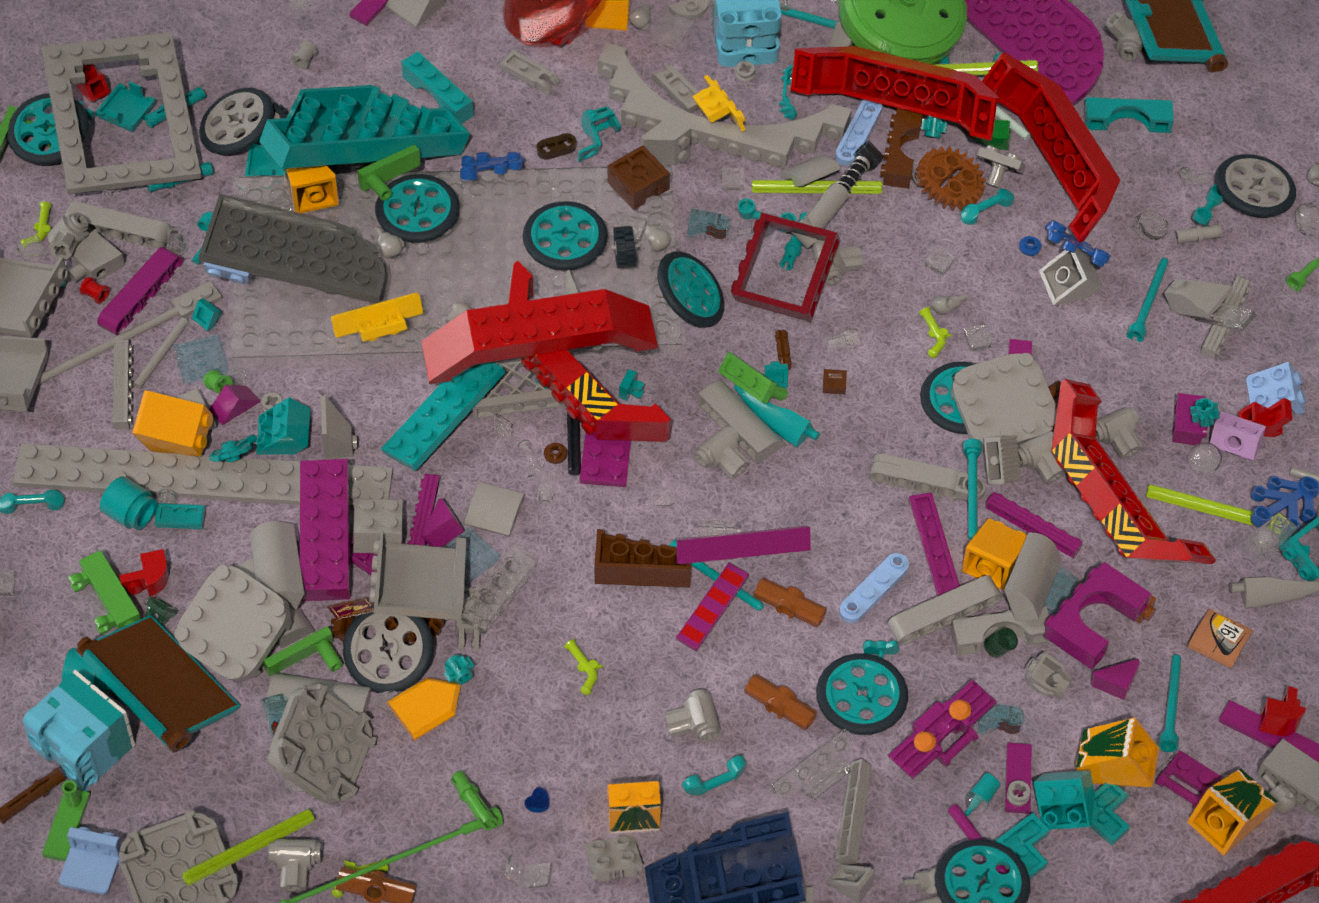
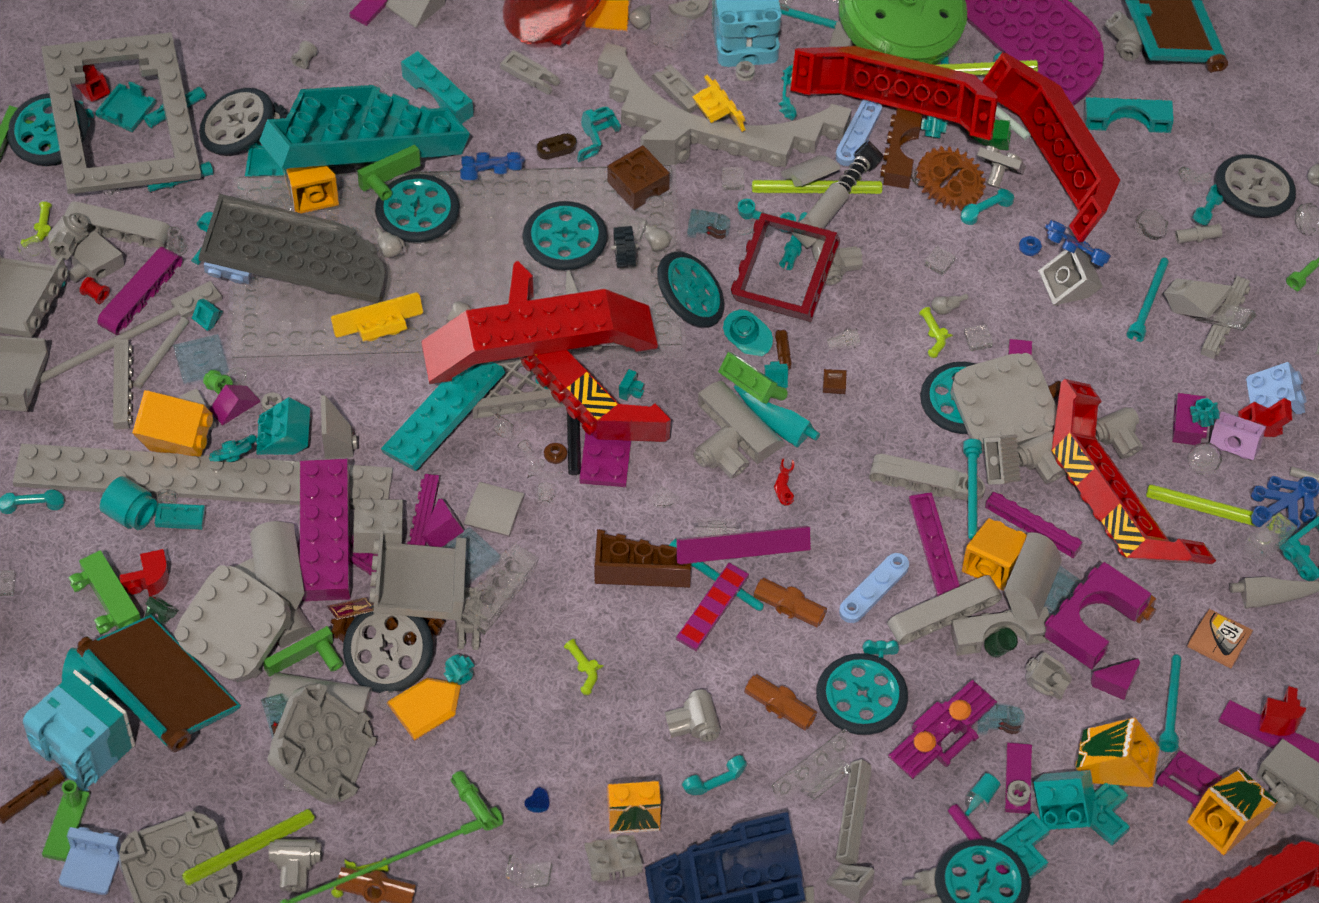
none -> teal piece [723,309,773,356]
none -> red arm [774,458,795,506]

